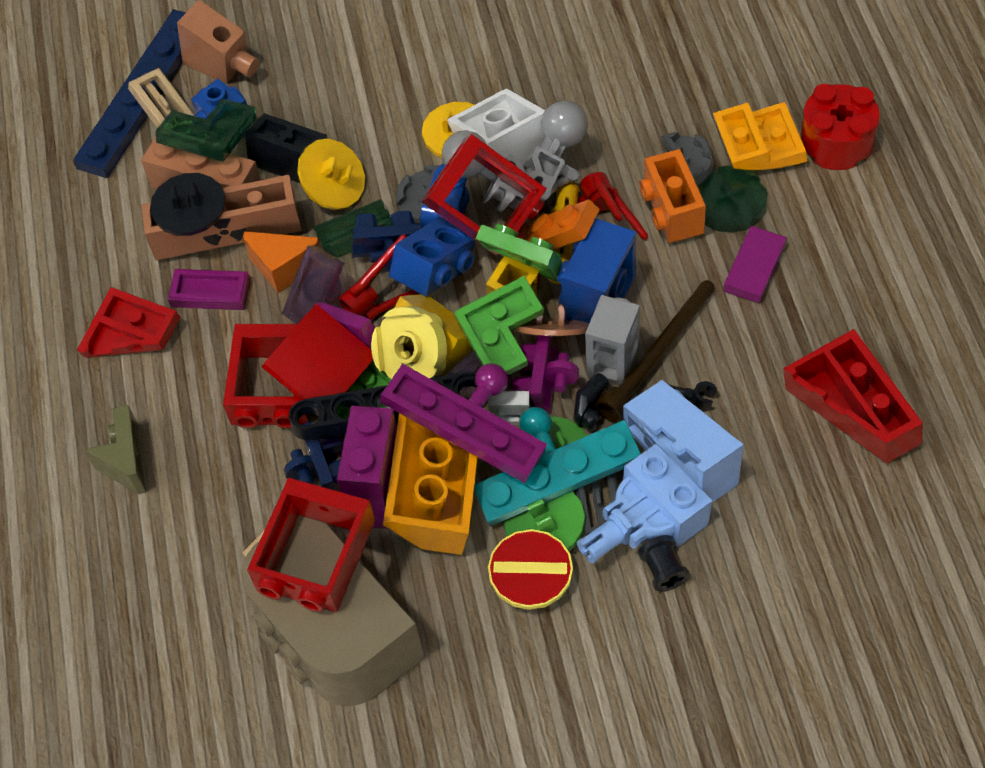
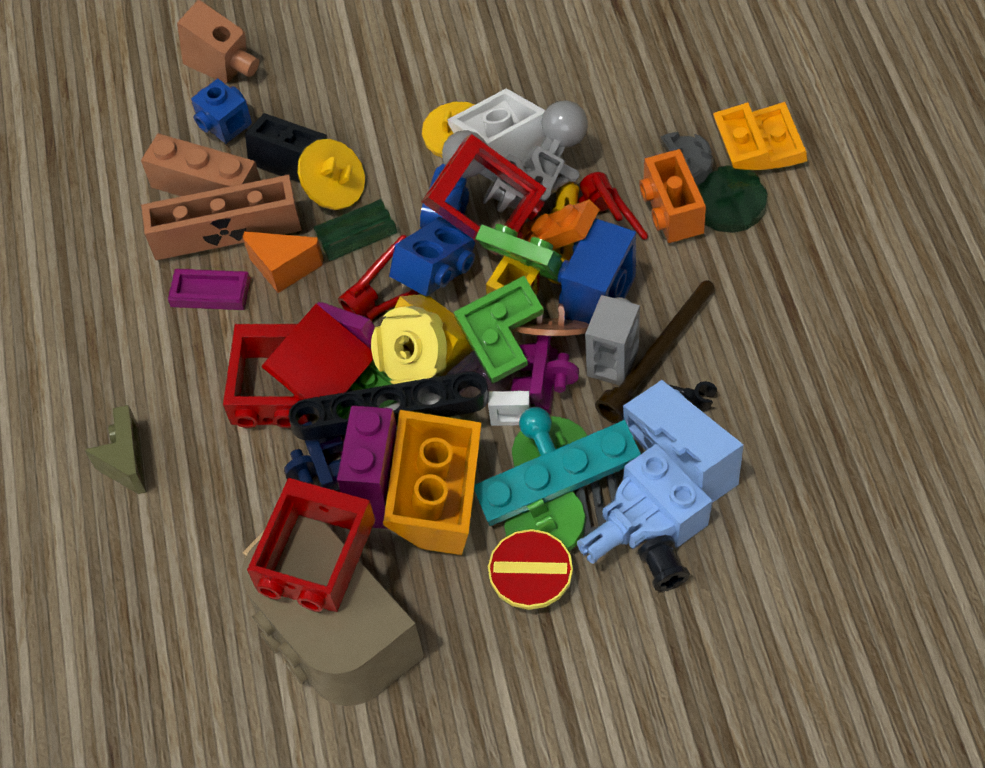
dark blue plate [73,9,186,178] -> none
red wing [77,287,181,358] -> none
tan tile [128,68,198,138] -> none
black piece [150,173,226,236] -> none
clear green plate [155,98,256,162] -> none
tile [282,245,345,324] -> none
dark blue hips [351,211,422,272] -> none
magenta plate [380,363,547,483] -> none
dark grey tile [396,165,440,224] -> none
black arm [573,373,609,431] -> none
magenta tile [723,226,787,303] -> none
red wedge [783,329,923,464] -> none
red brick [800,83,880,170] -> none

